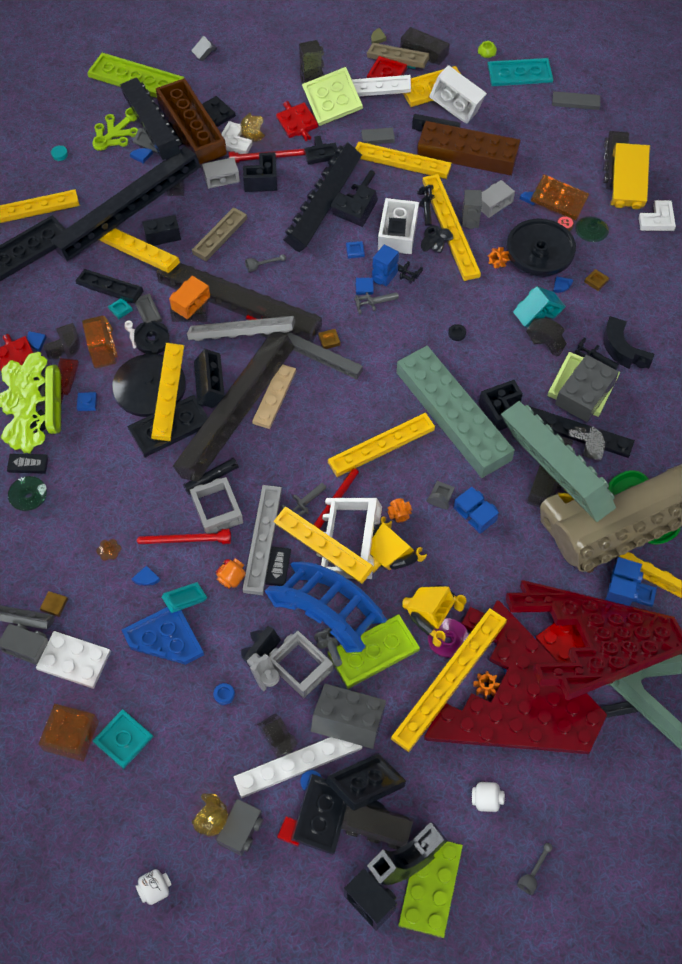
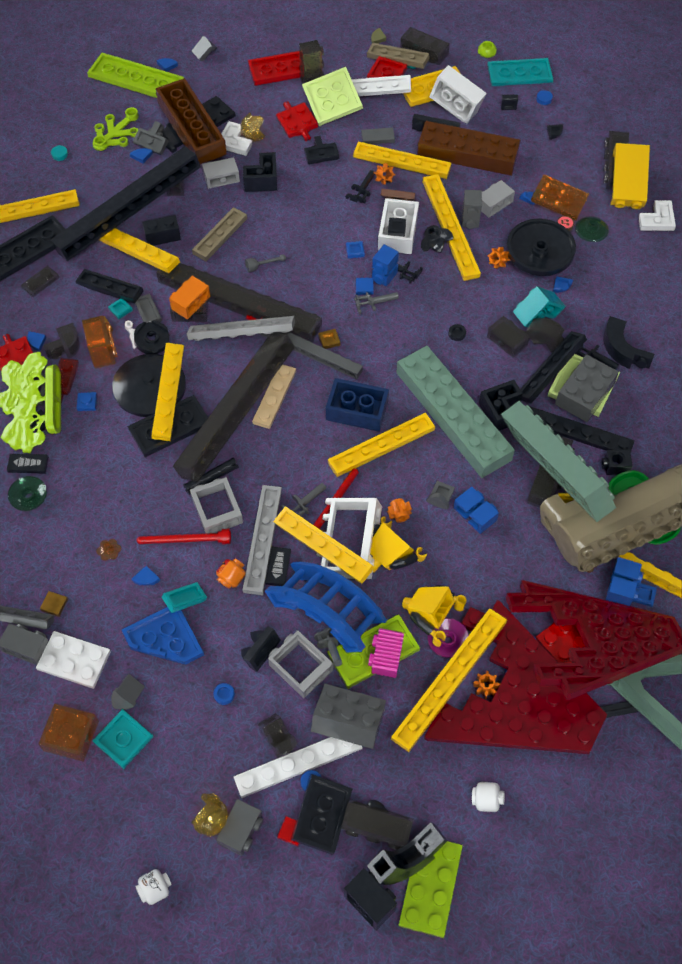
black brick [120,77,181,160] -> none
black brick [194,348,225,408] -> none
red piece [228,149,305,163] -> none
light grey hips [247,653,280,691] -> none
black brick [283,142,362,252] -> none
black plate [326,754,406,811] -> none
black brick [331,184,378,227] -> none
black piece [417,185,435,226] -> none
dark grey hinge [517,843,553,895] -> none
dark grey tile [552,91,600,110] -> none
clear smoke brick [568,426,605,461] -> none
pearl gold tile [584,269,609,291] -> none
none -> clear smoke plate [21,265,59,297]
none -> dark grey tile [111,674,145,710]
none -> blue tile [157,58,178,72]
none -> red plate [248,49,315,86]
none -> dark blue brick [326,378,389,432]
none -> dark pink brick [368,628,404,678]
none -> orange gear [374,163,395,185]
none -> reddish brown plate [381,189,417,201]
none -> clear smoke brick [487,316,530,358]
none -> black tile [501,94,518,110]
none -> black plate [520,331,587,404]
none -> blue tile [536,90,553,105]
none -> black tile [547,124,563,140]
none -> black brick [601,450,633,475]

